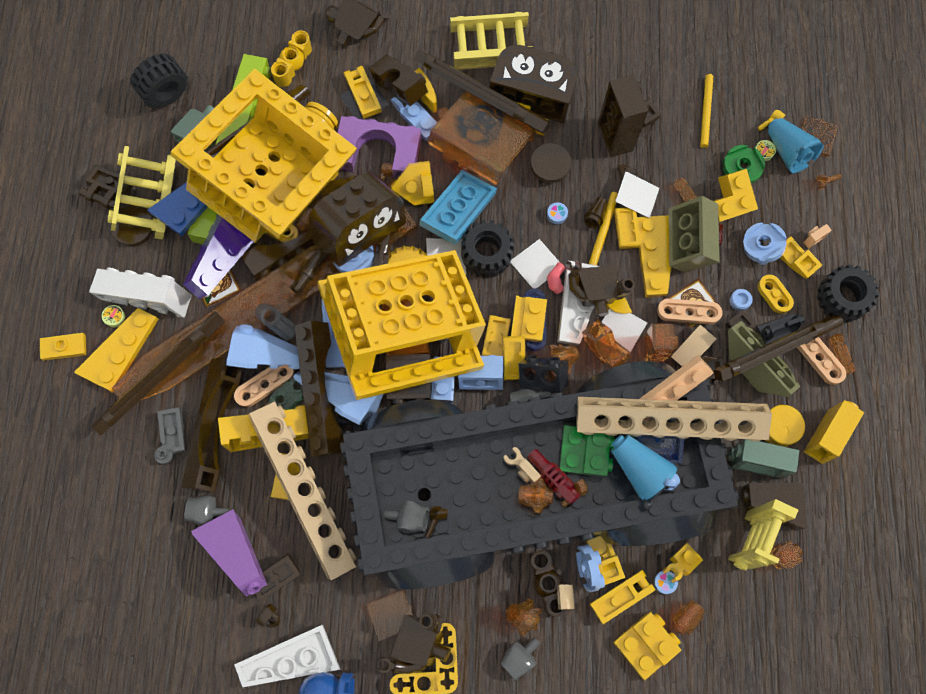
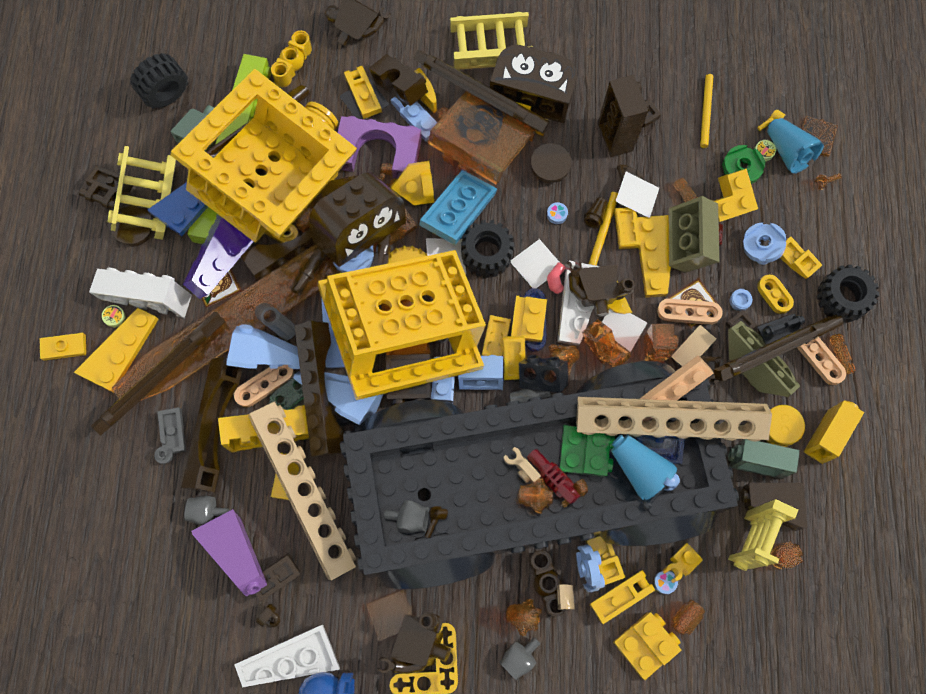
light nougat plate [803,224,832,249] -> none

